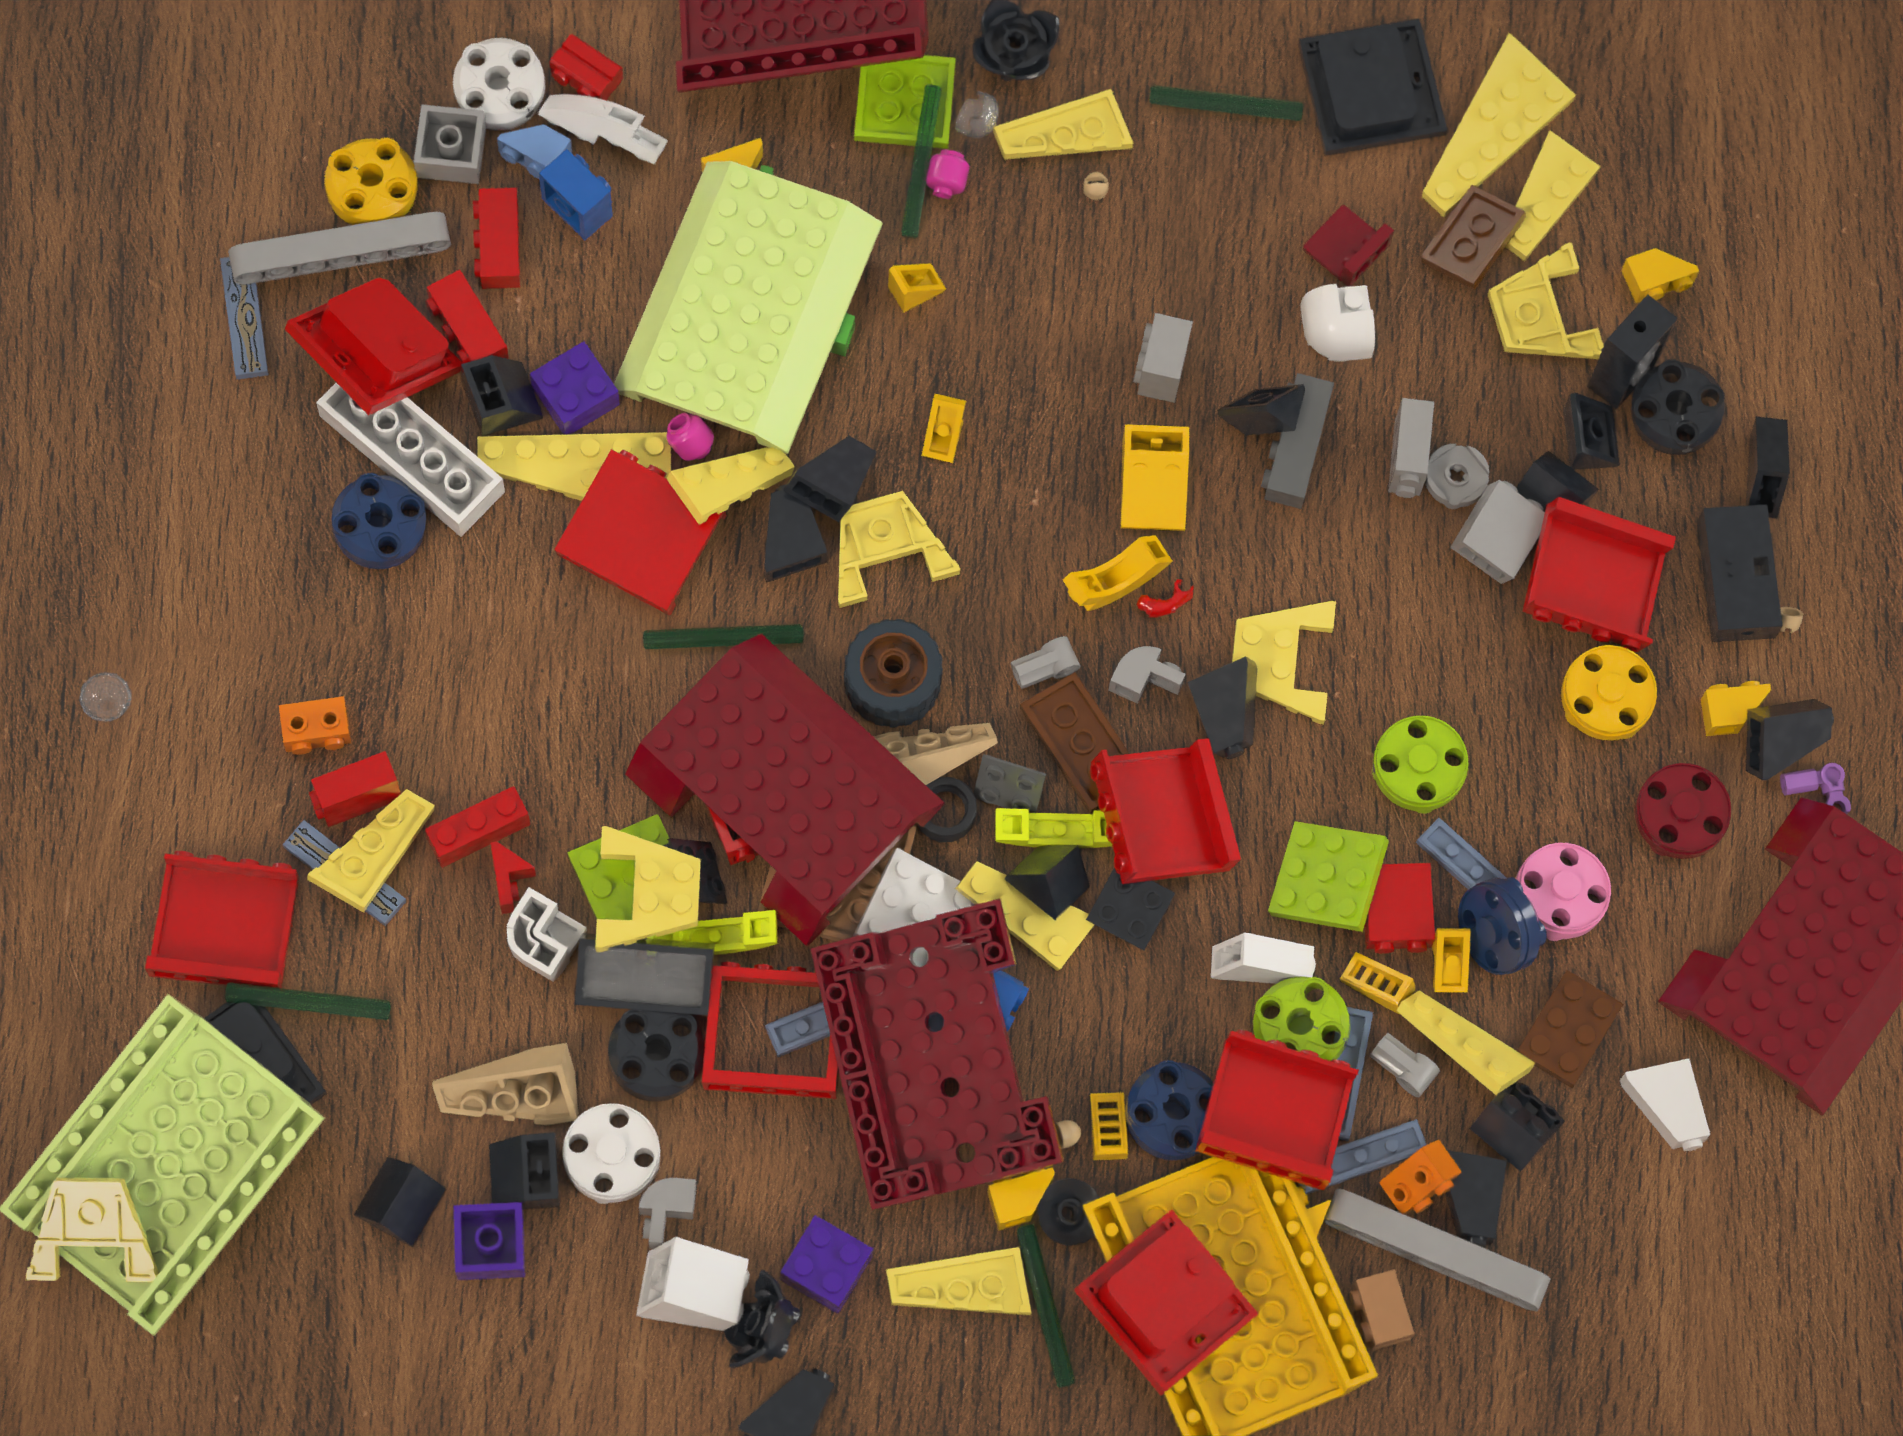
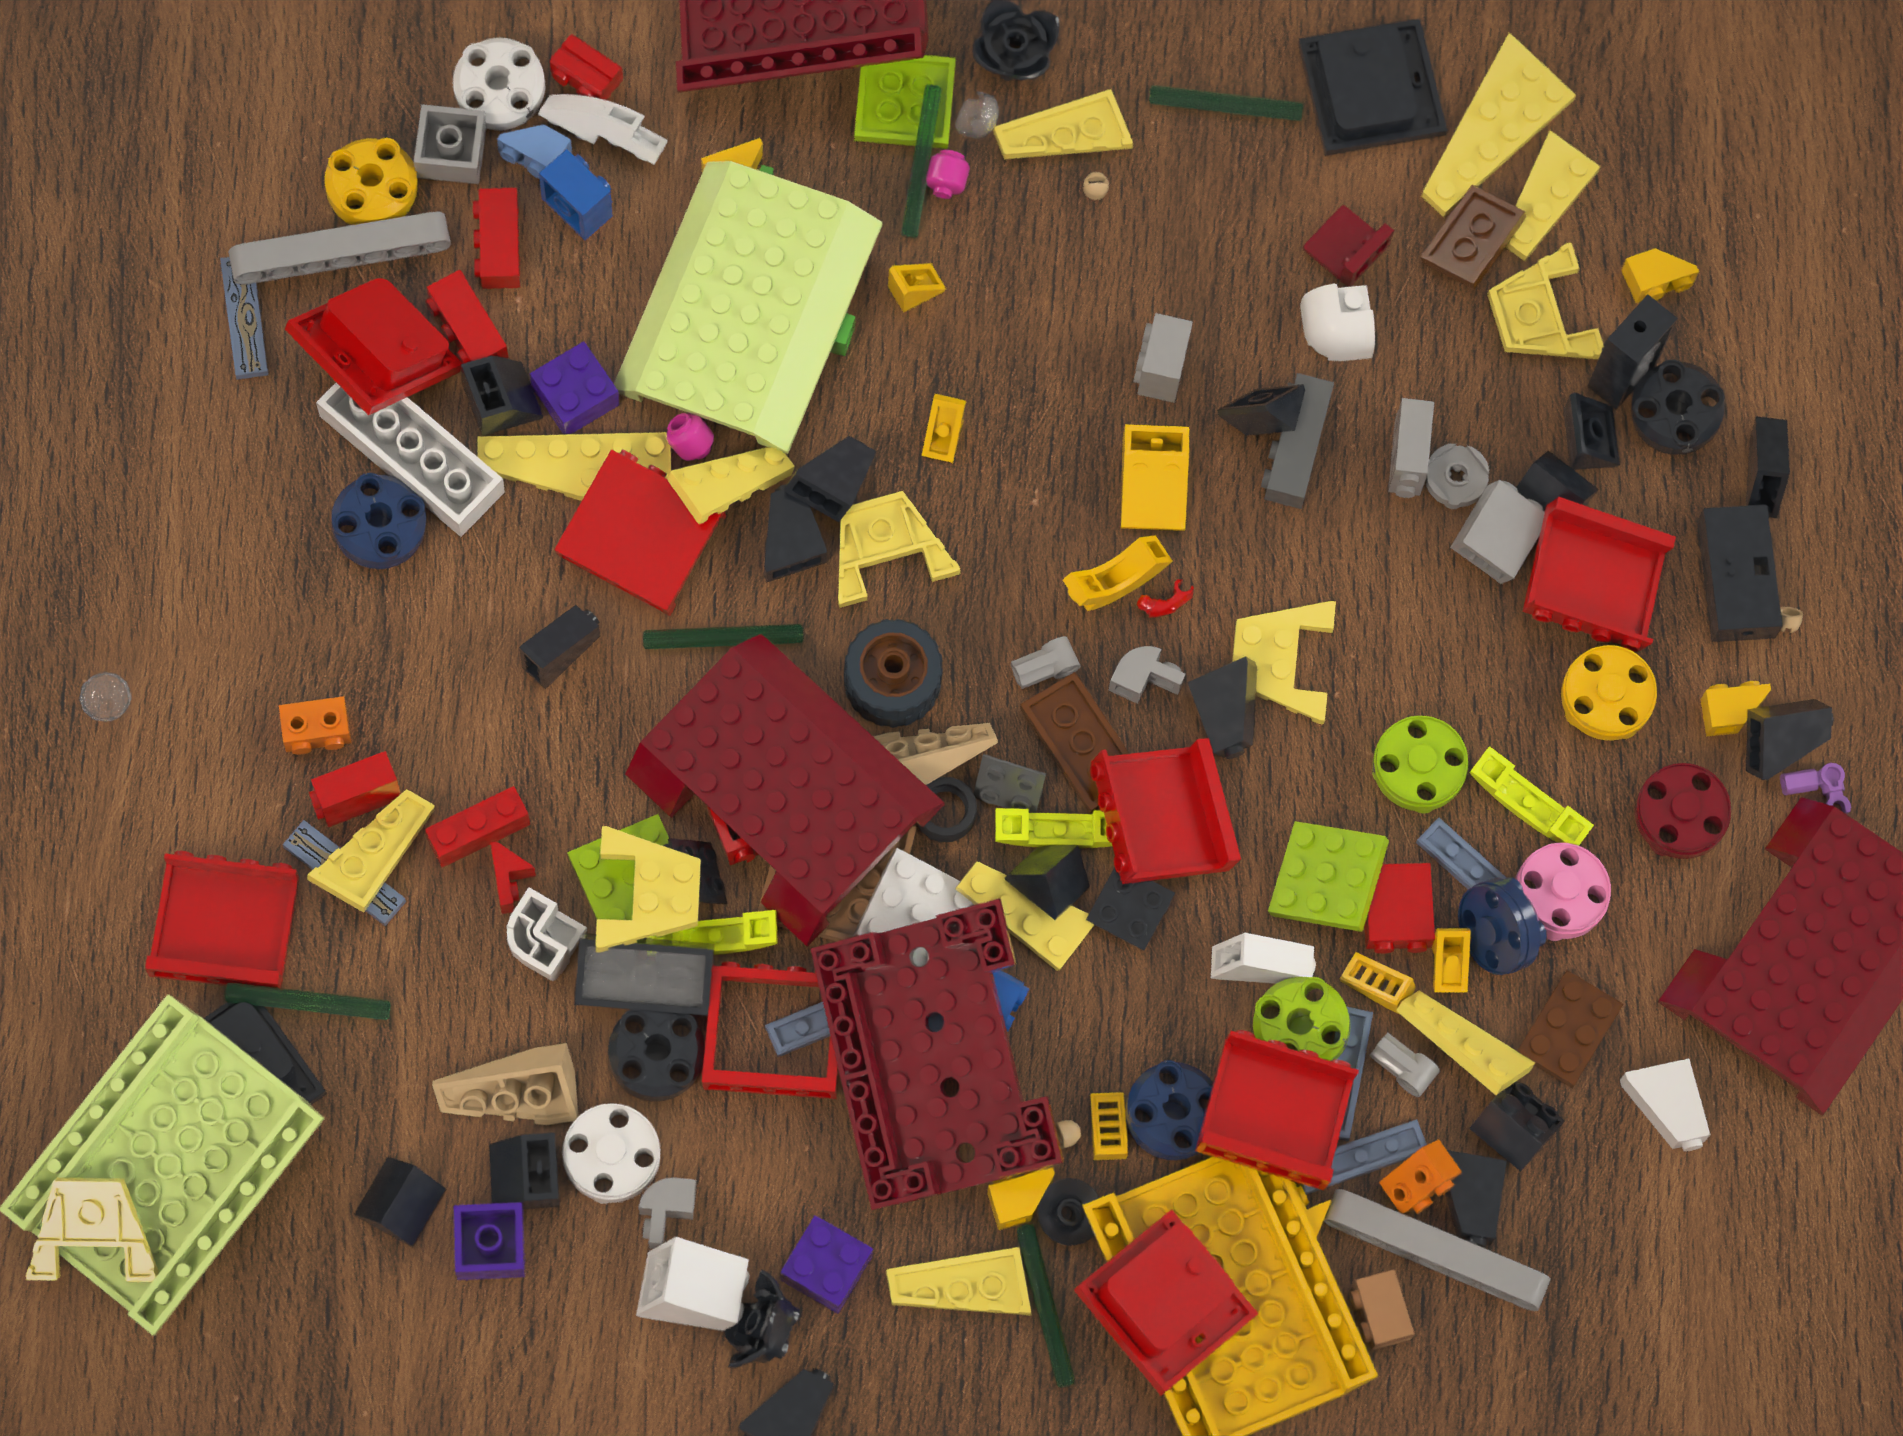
none -> black slope [519,605,600,689]
none -> neon yellow slope [1469,746,1594,846]

